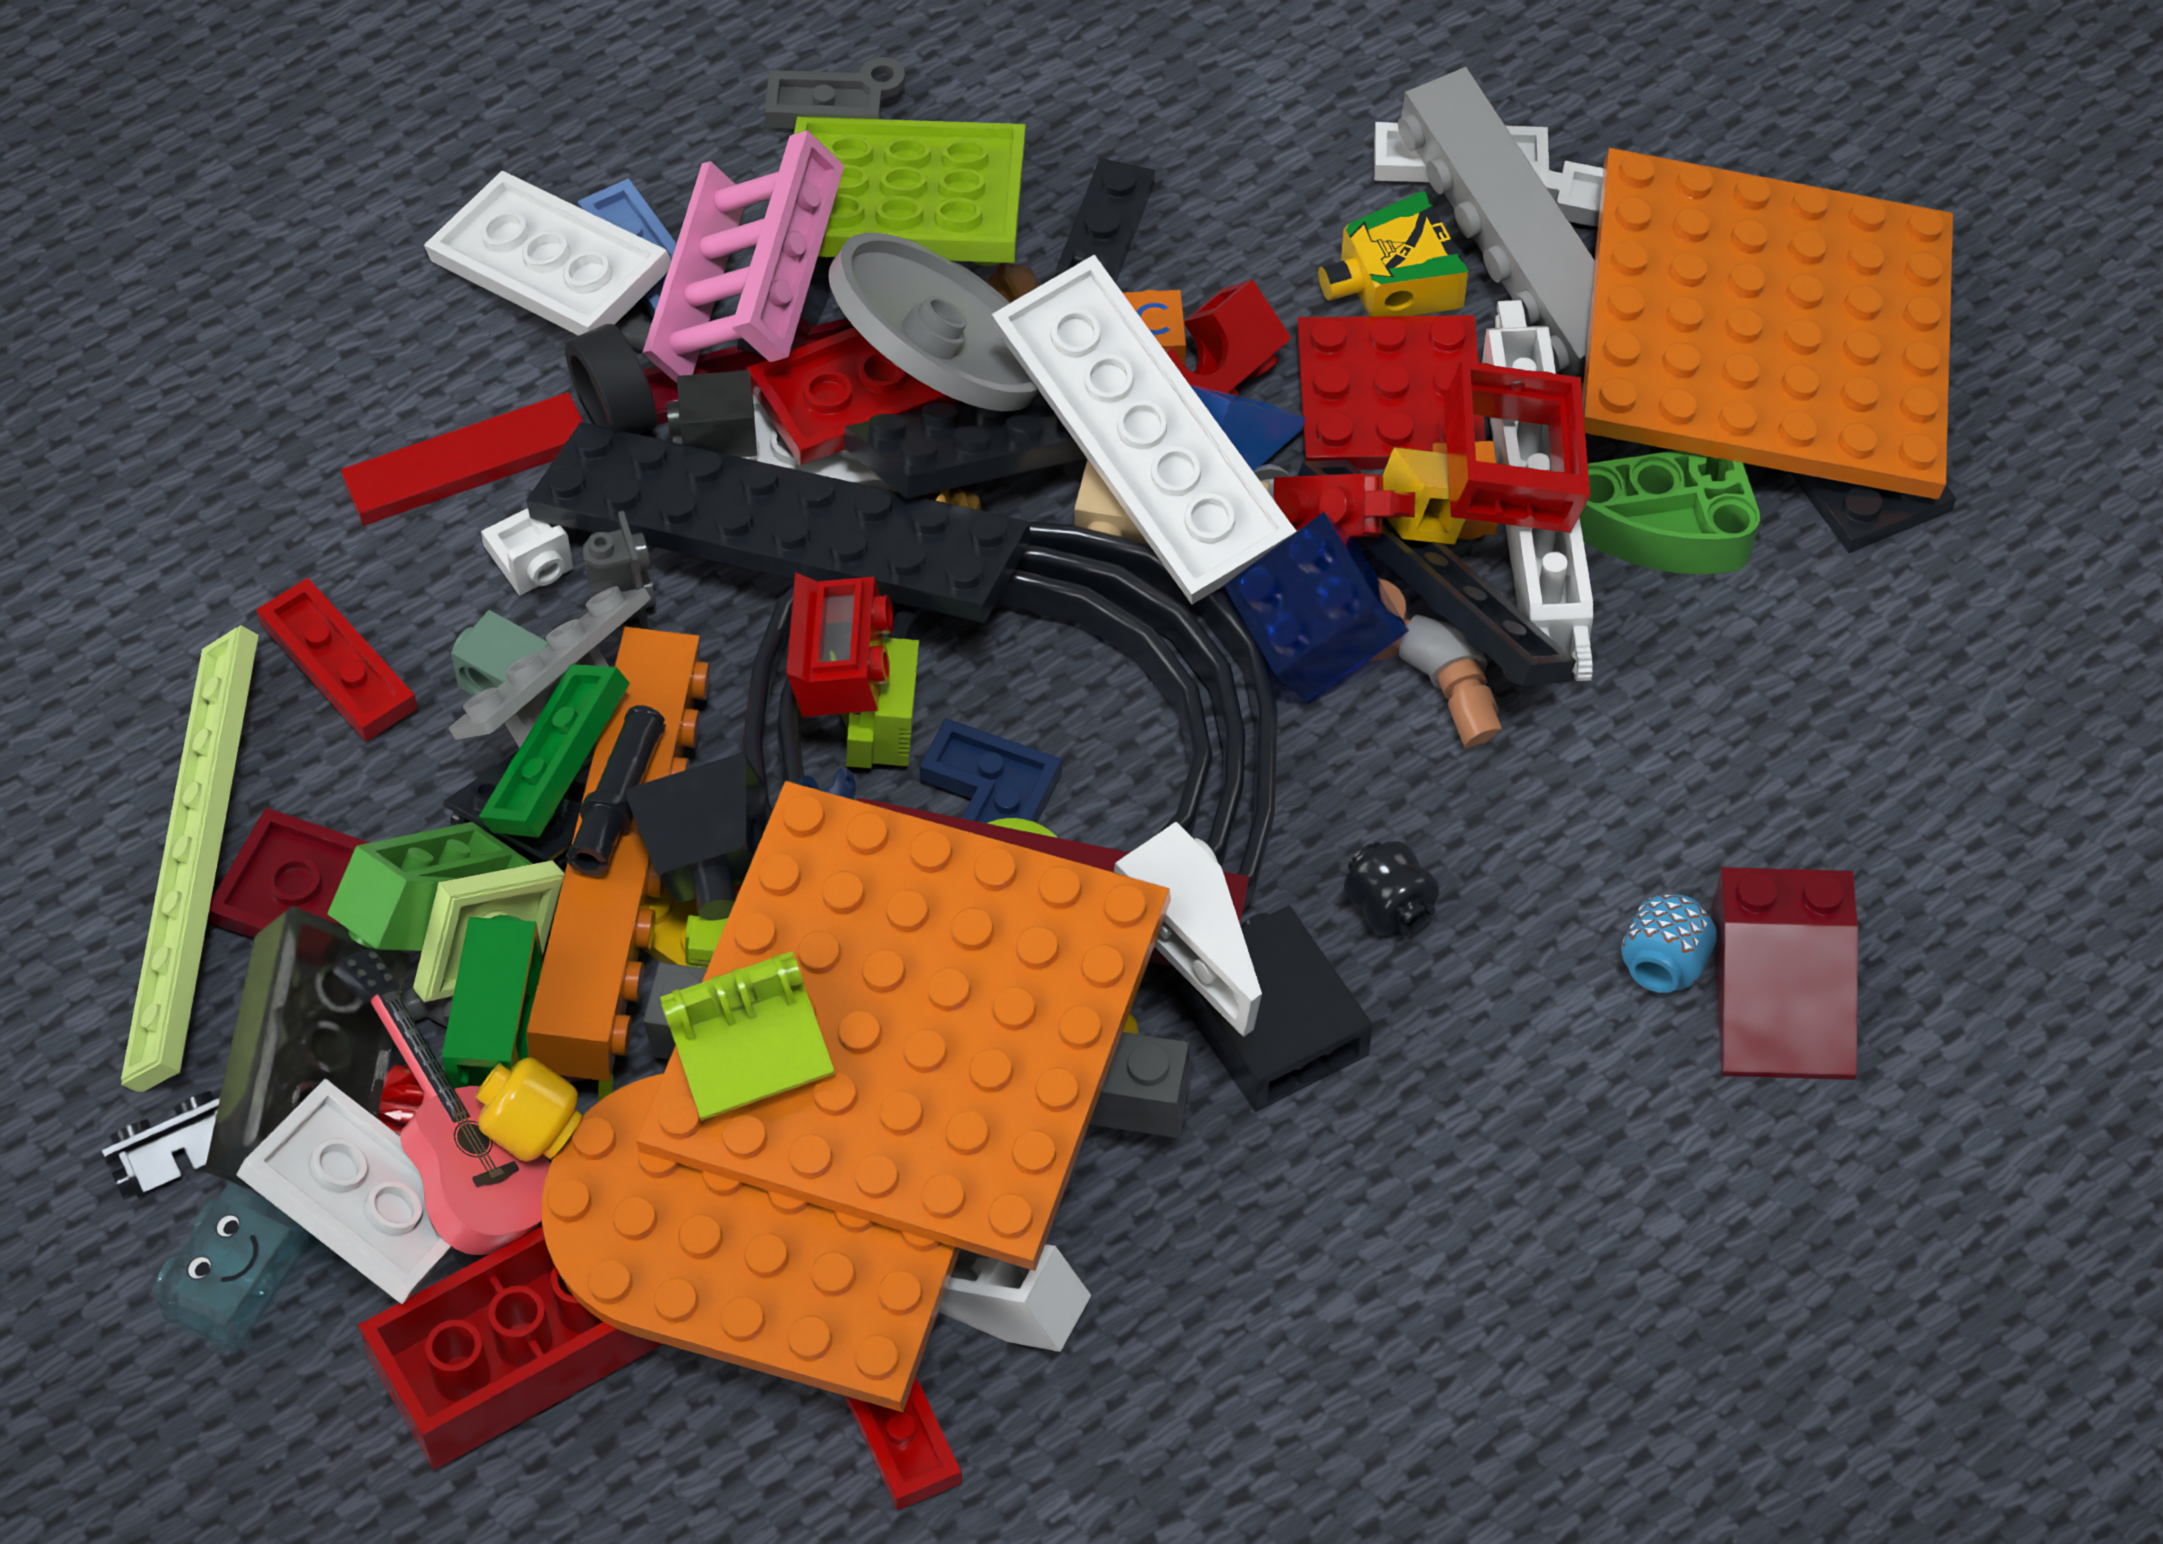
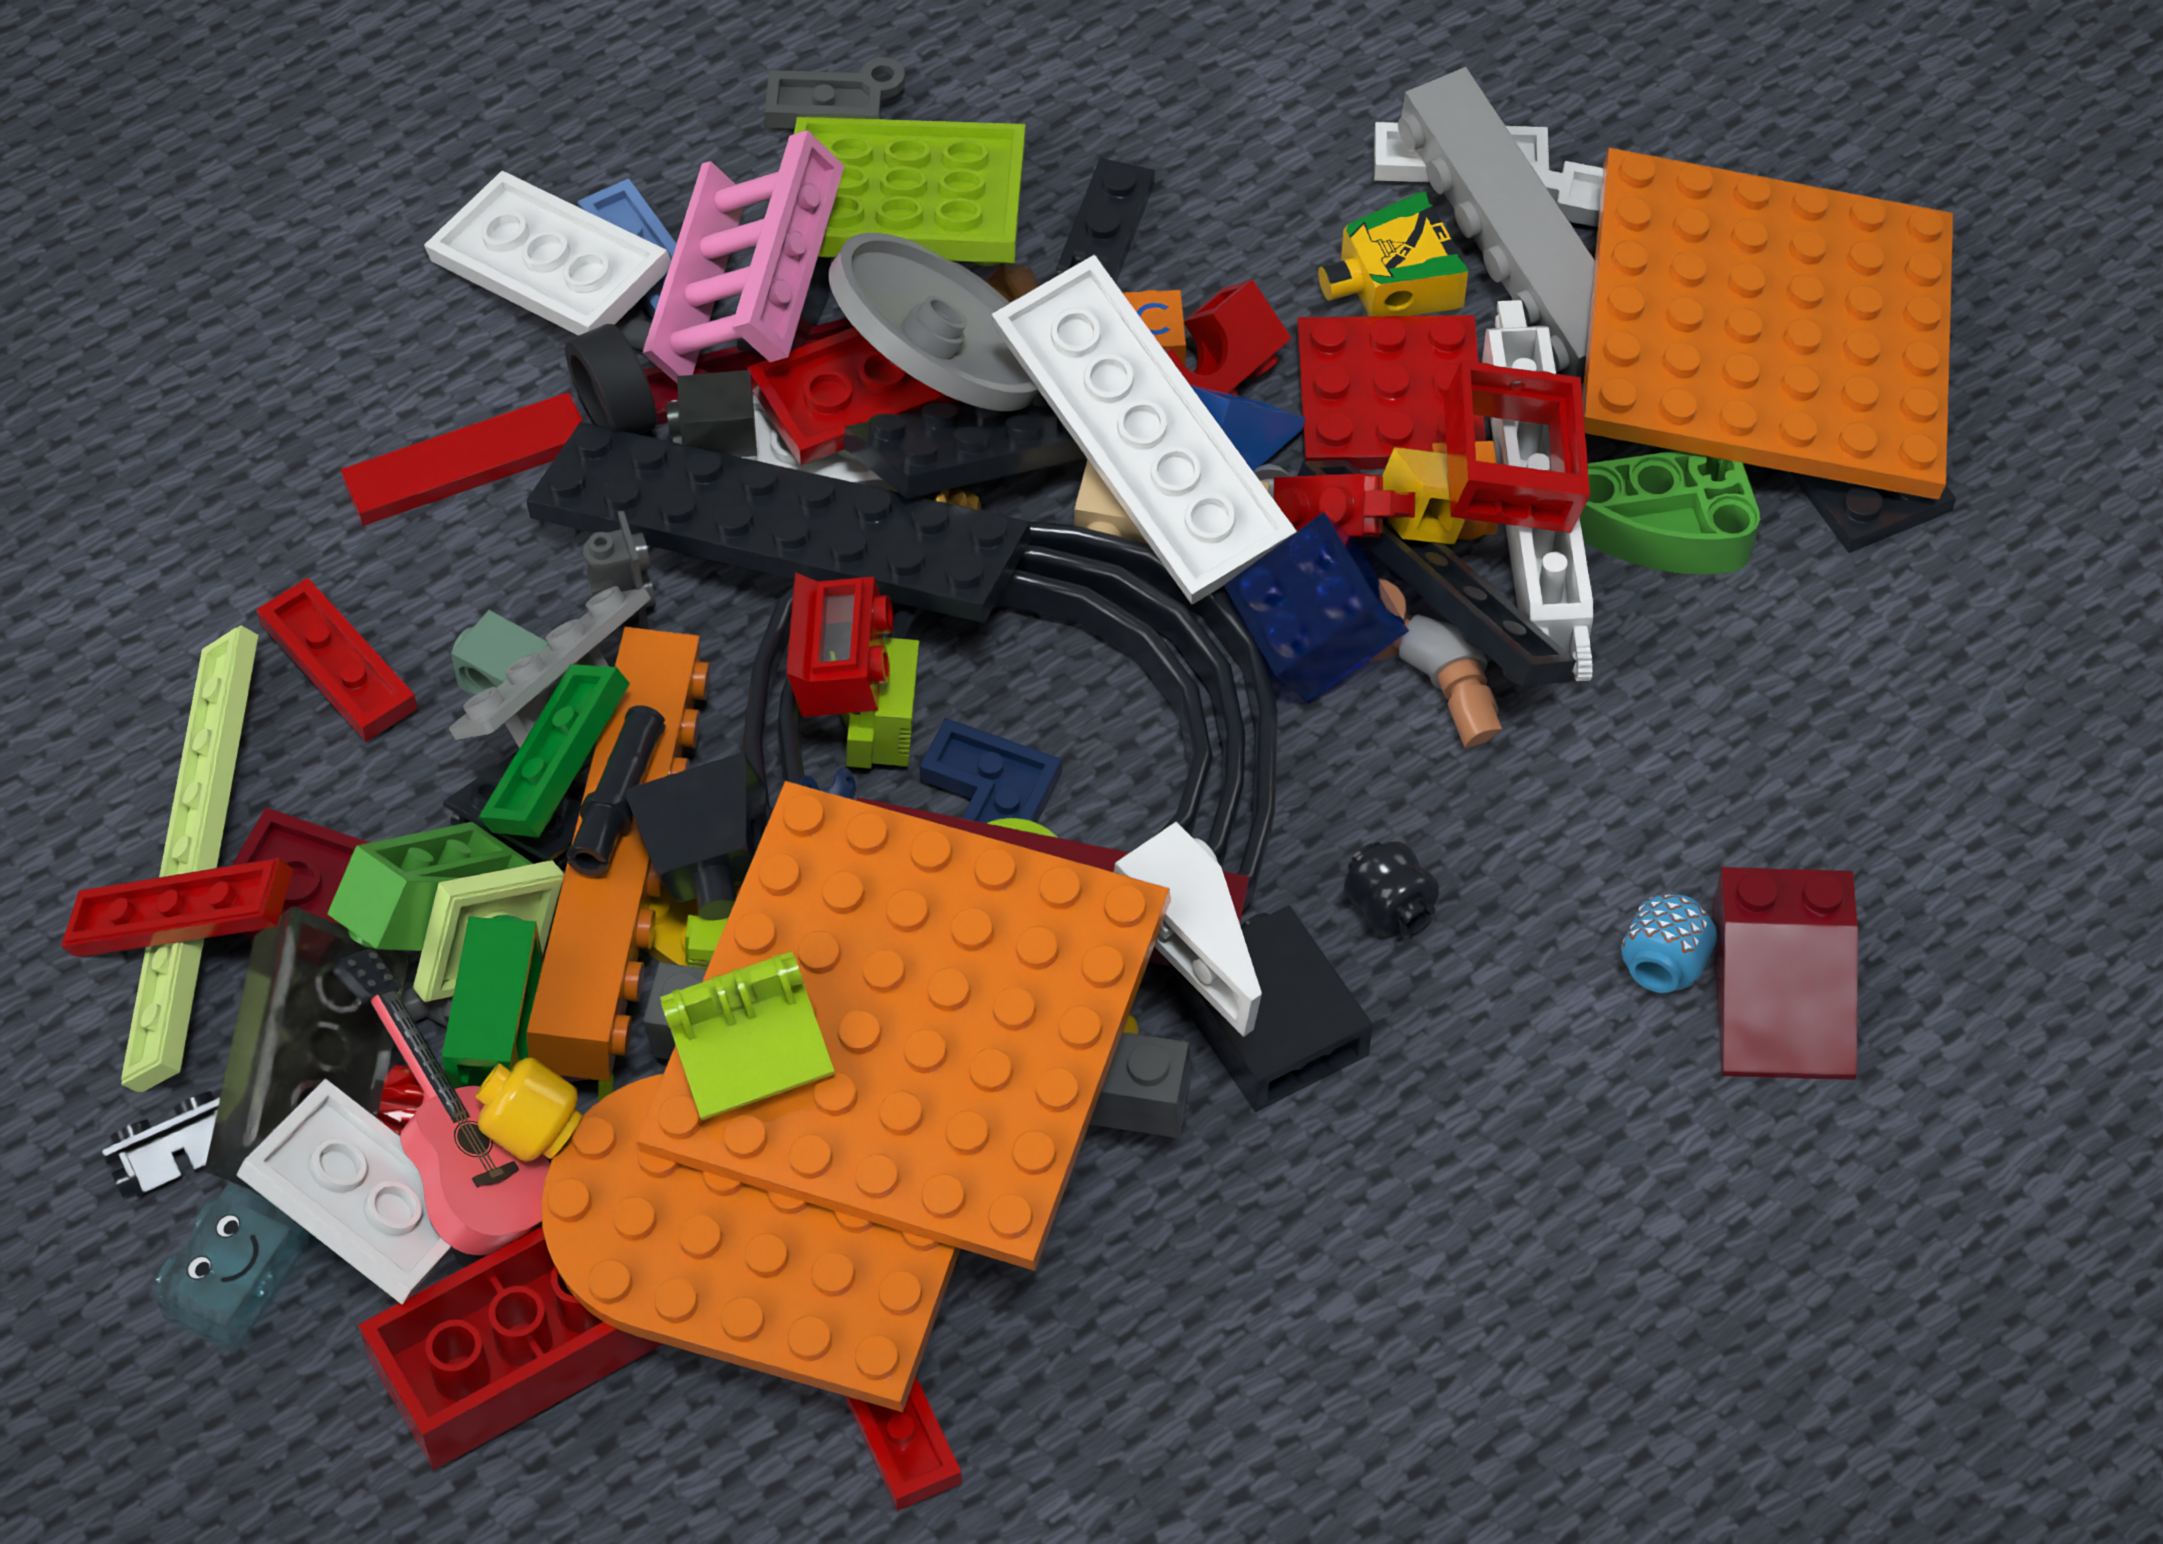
white bracket [481,508,573,596] -> none
white slope [939,1244,1091,1352] -> none
none -> red tile [61,858,294,957]

